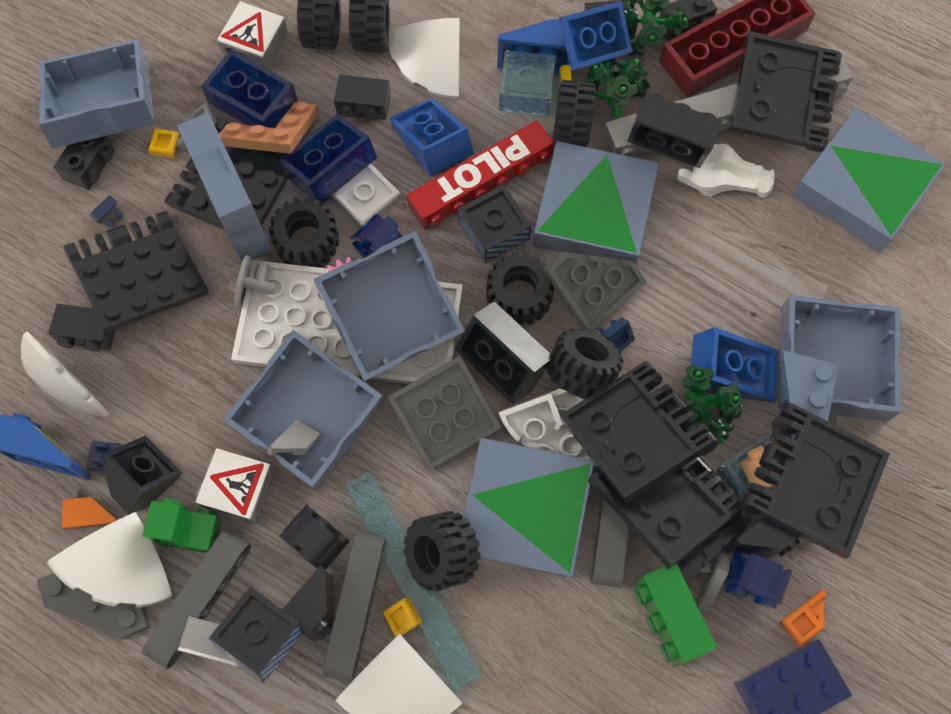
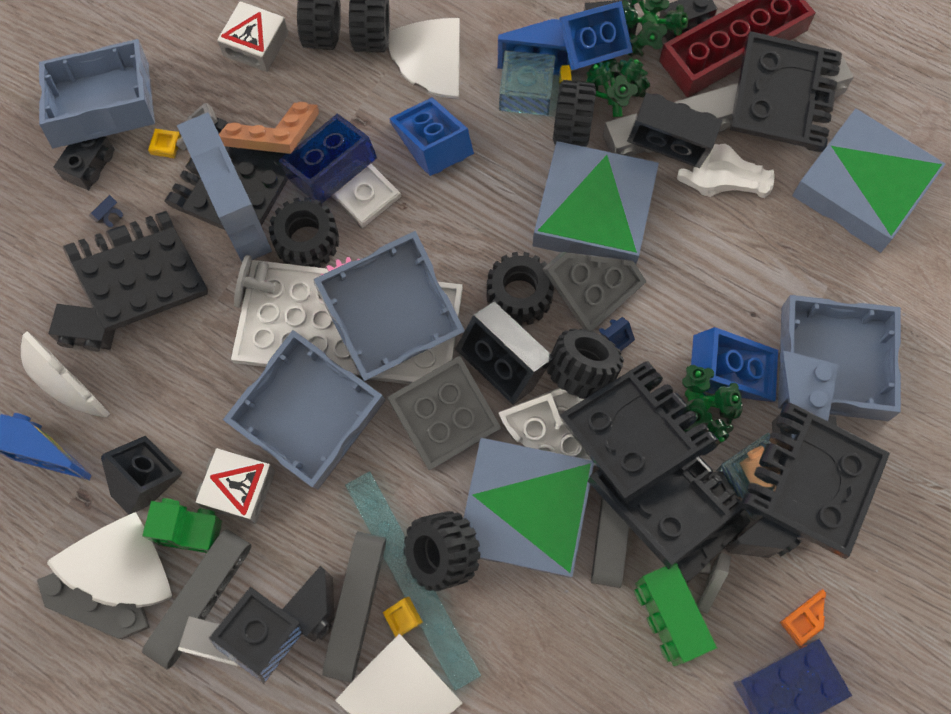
orange tile [62,497,118,530] -> none
dark blue tile [86,441,122,472] -> none
clear blue brick [201,49,298,128] -> none
light grey tile [267,420,320,455] -> none
black brick [279,504,350,570] -> none
black brick [334,75,391,120] -> none
clear blue brick [350,214,404,258] -> none
red brick [406,120,554,230] -> none
black container [458,185,531,263] -> none
clear blue brick [723,550,792,609] -> none

